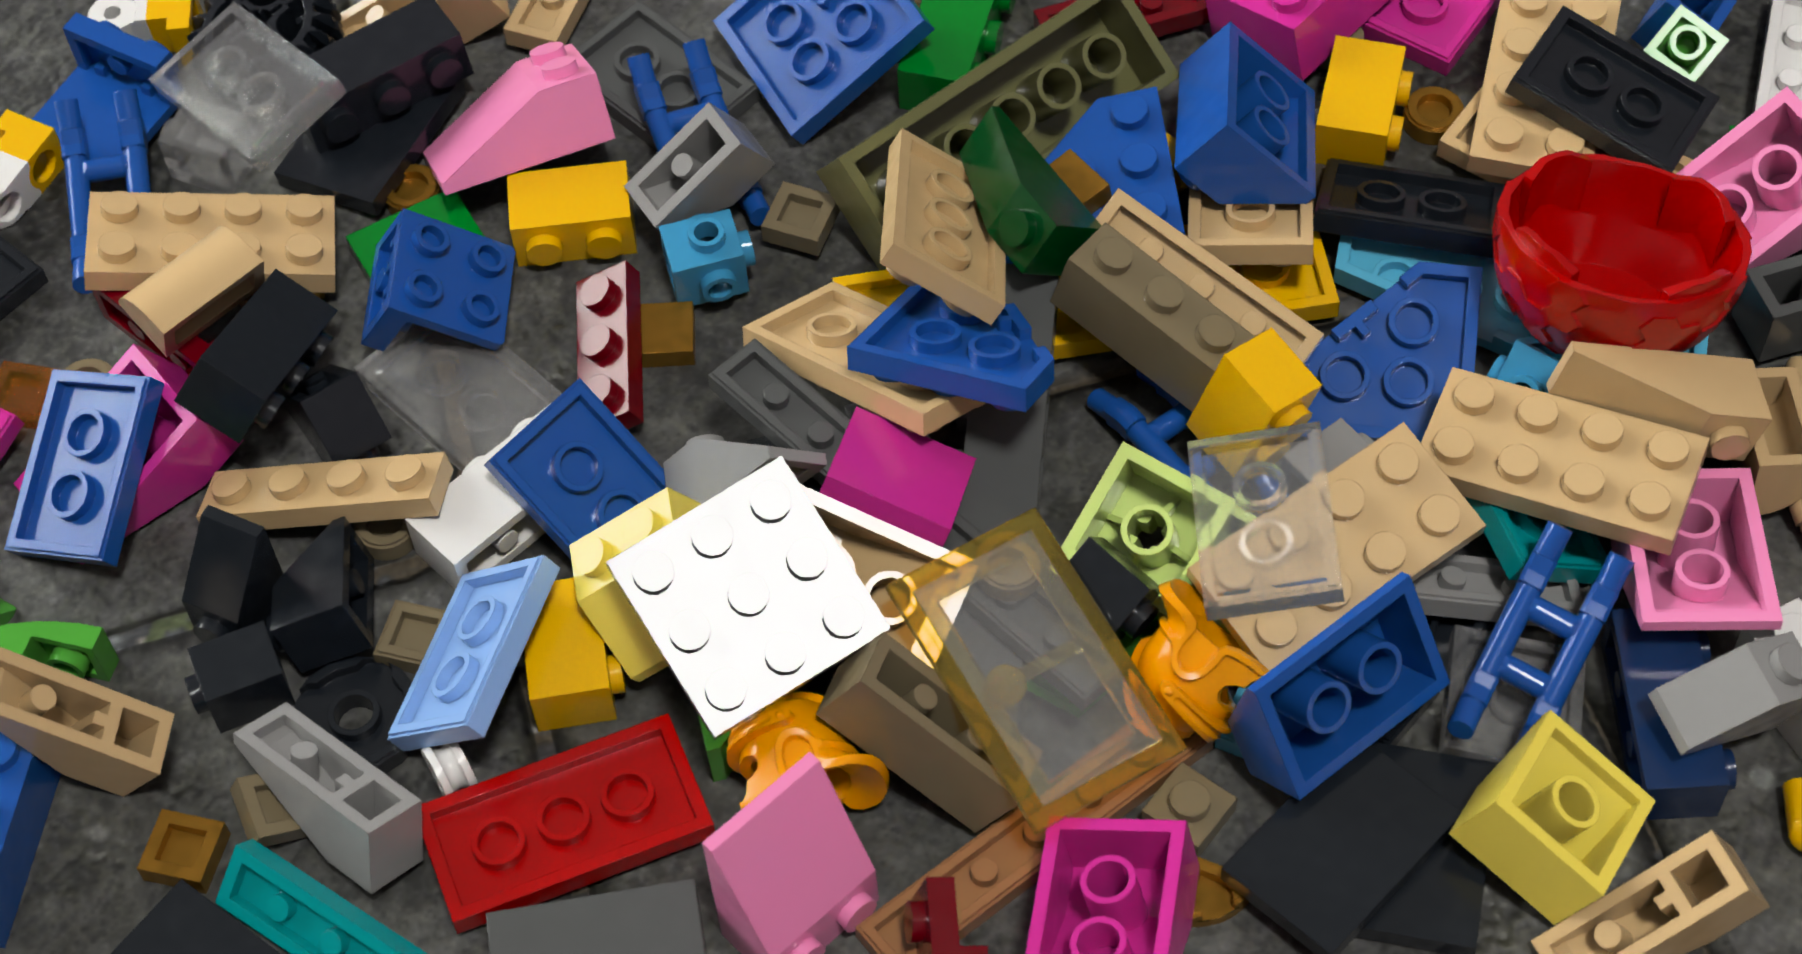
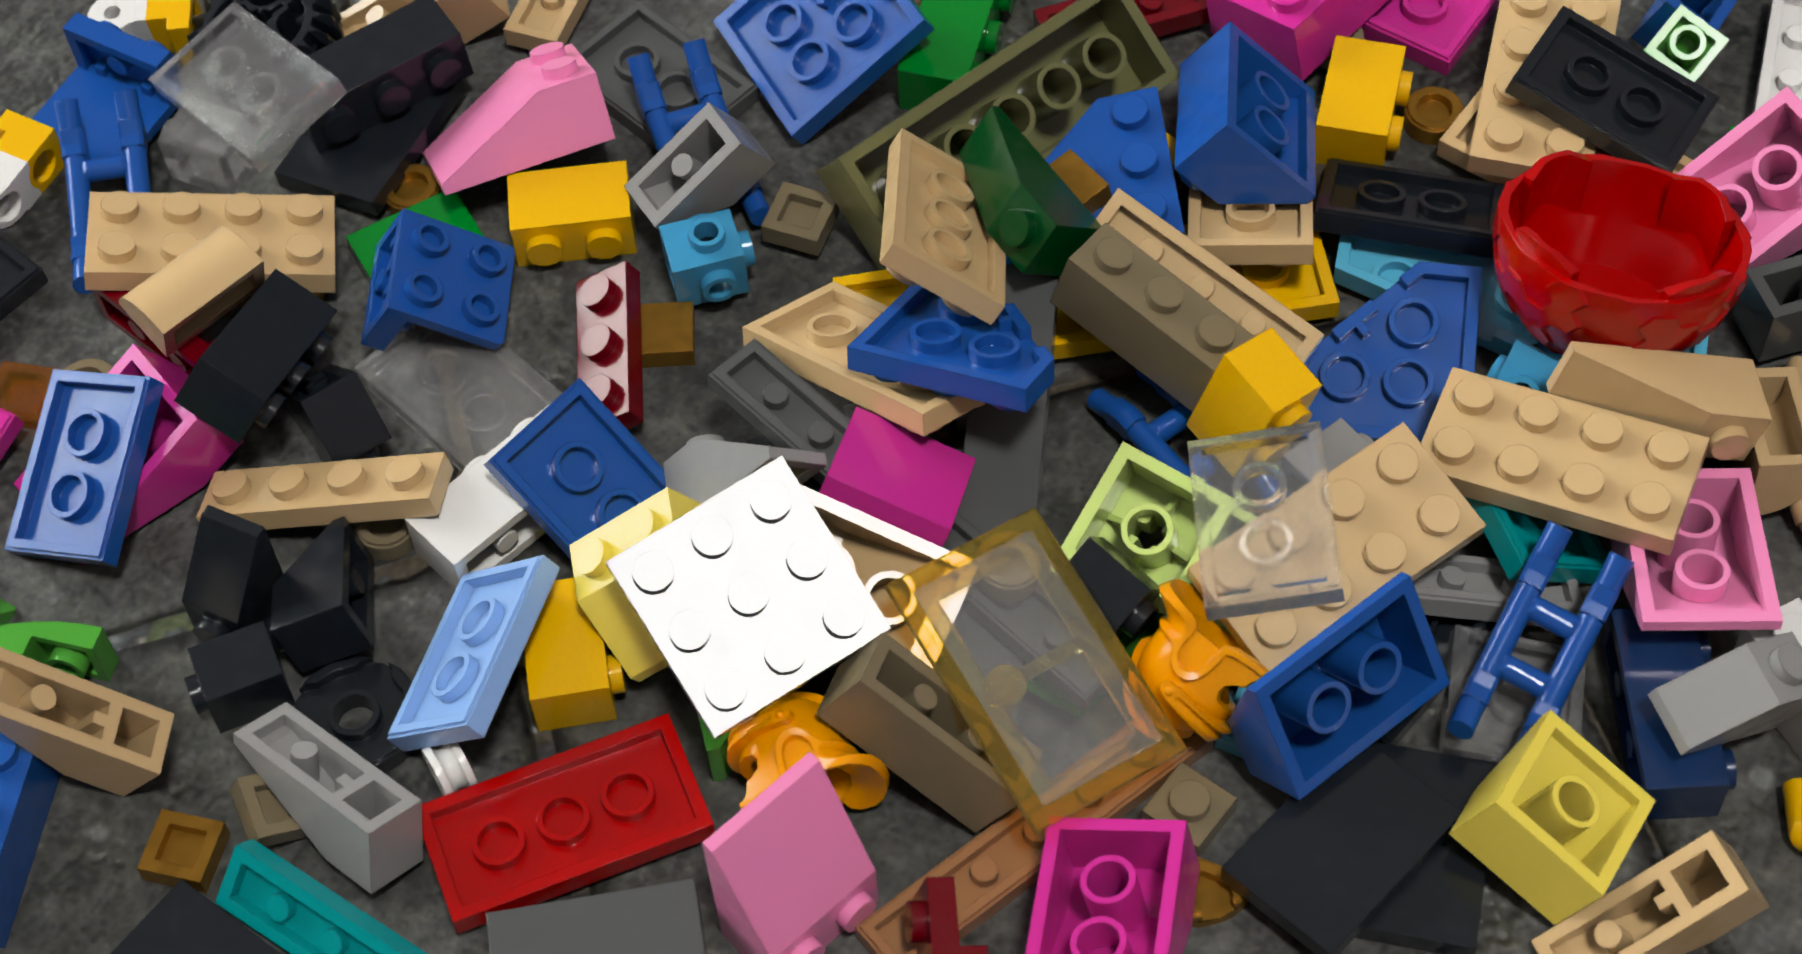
dark tan tile [373,599,446,674] -> none

